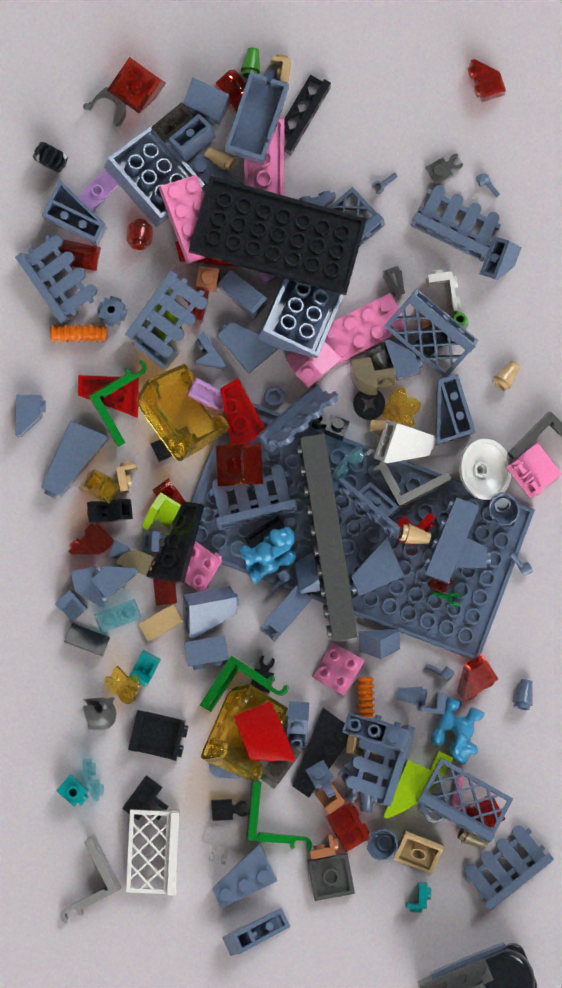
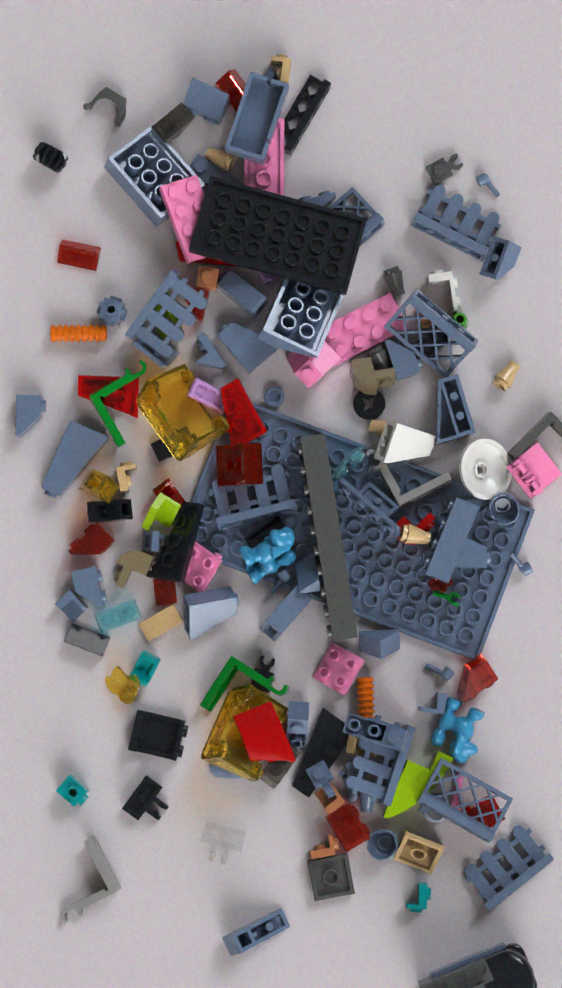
sand blue fence [15,235,98,324] -> none
sand blue wedge [42,180,107,246] -> none
lavender plate [78,170,119,212] -> none
dark grey helmet [83,697,117,730] -> none
clear light blue slope [83,758,104,801] -> none
sand blue slope [91,566,139,599] -> none
clear red slope [107,57,166,114] -> none
sand blue slope [110,540,131,559] -> none
clear red head [126,219,153,250] -> none
white fence [126,809,180,896] -> none
sand blue brick [169,114,216,162] -> none
sand blue brick [184,635,229,670] -> none
black plate [211,799,247,821] -> none
sand blue wedge [212,842,277,908] -> none
bright green cone [241,47,260,79] -> none
green hinge [246,780,312,851] -> none
sand blue fence [257,385,339,452] -> none
black plate [311,414,350,441] -> none
sand blue slope [349,539,404,596] -> none
sand blue hand [372,173,398,194] -> none
clear yellow plate [383,388,421,427] -> none
sand blue cone [397,687,427,707] -> none
dark tan cone [457,828,488,849] -> none
clear red slope [467,59,506,103] -> none
sand blue cone [512,679,533,710] -> none

